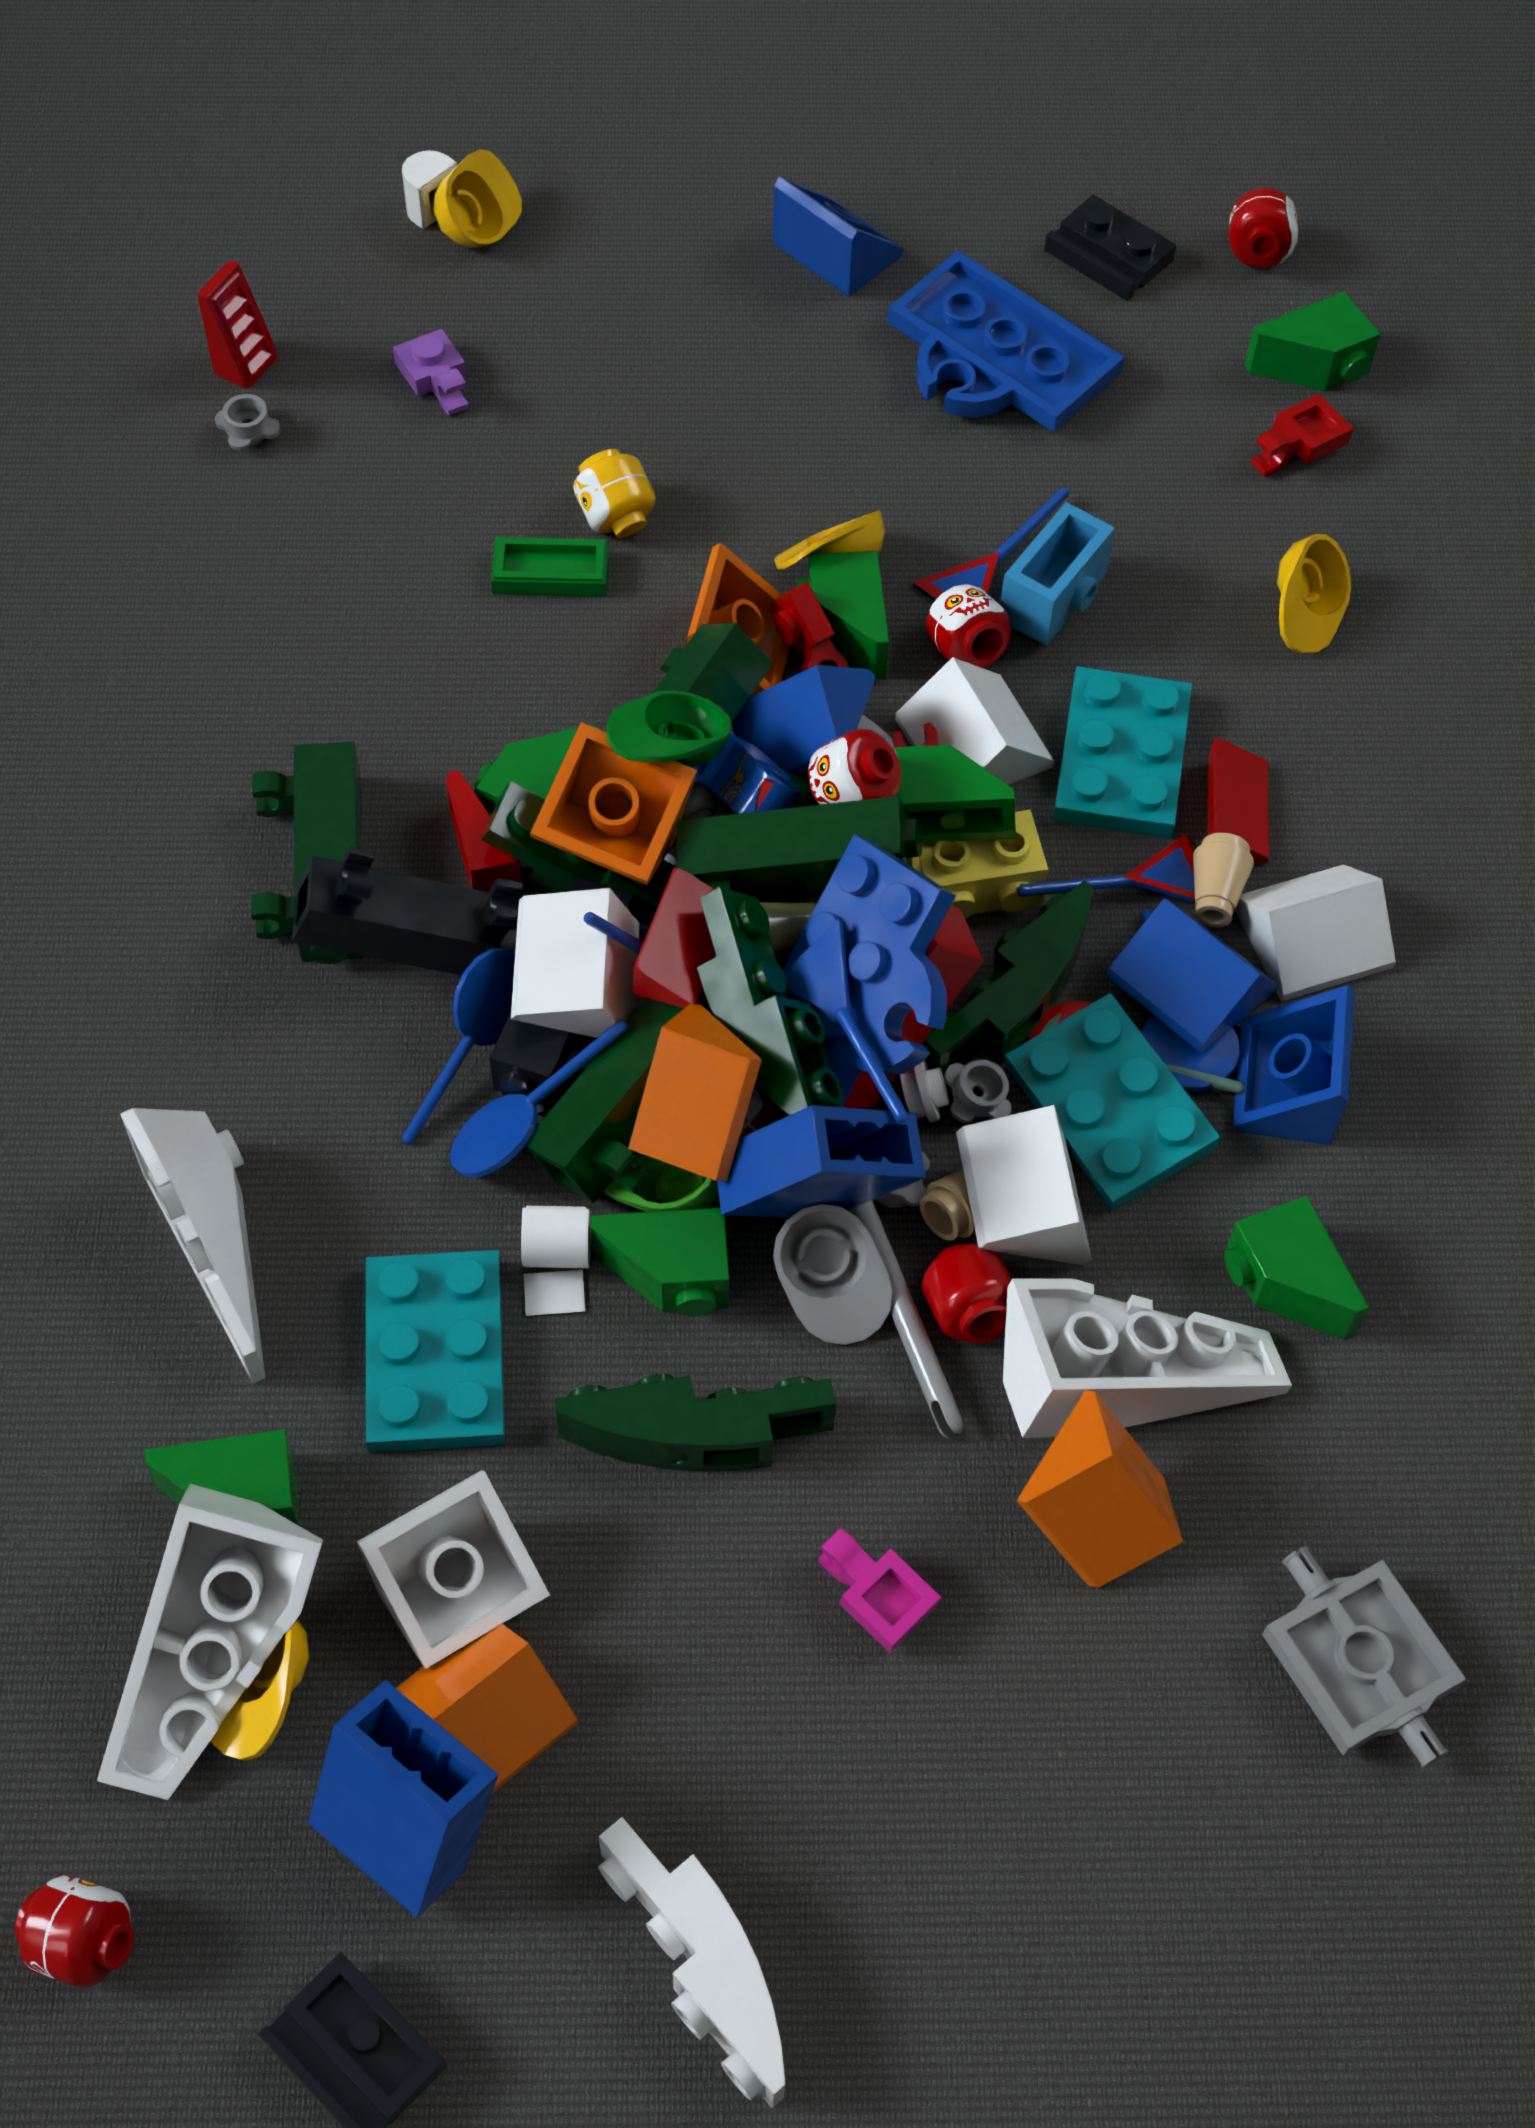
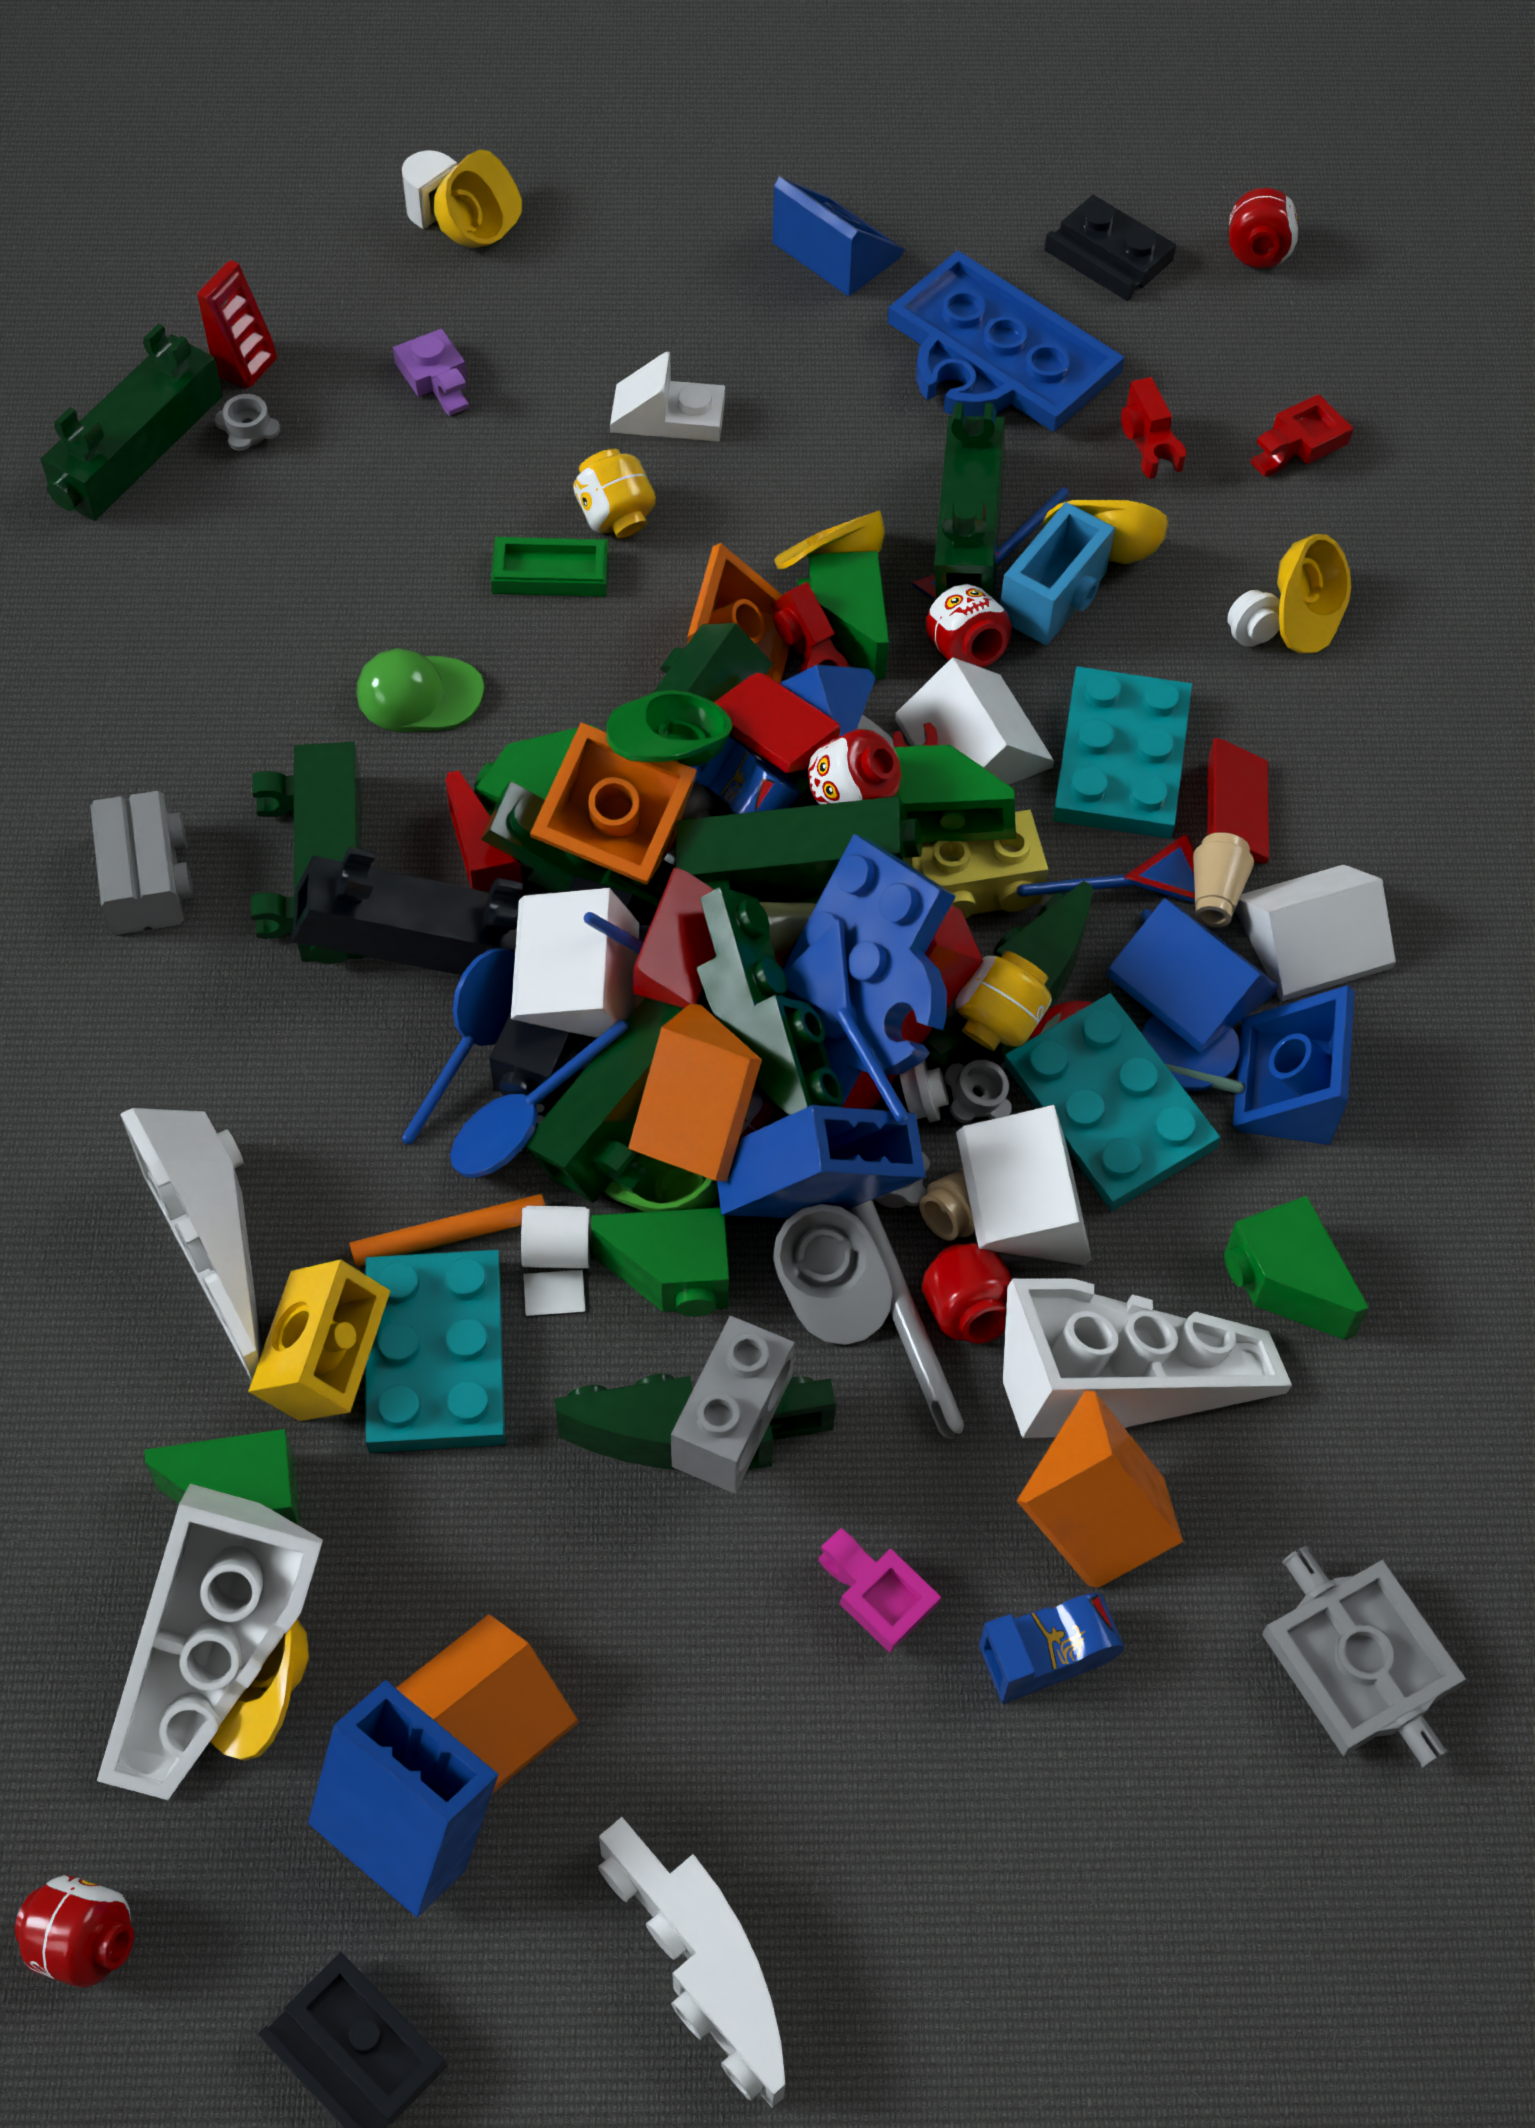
white slope [357,1470,550,1668] -> none
green slope [1244,291,1380,391] -> none
none -> dark green brick [40,323,223,521]
none -> light grey brick [90,790,193,935]
none -> yellow brick [248,1259,390,1421]
none -> orange bar [349,1194,545,1268]
none -> bright green cap [356,648,484,732]
none -> white slope [610,352,725,442]
none -> light grey brick [671,1315,794,1494]
none -> red slope [714,673,840,773]
none -> dark green brick [934,403,1006,599]
none -> yellow head [955,951,1052,1051]
none -> blue leg [979,1593,1125,1704]
none -> yellow cap [1043,500,1168,565]
none -> red plate [1121,377,1186,479]
none -> white plate [1228,590,1280,647]

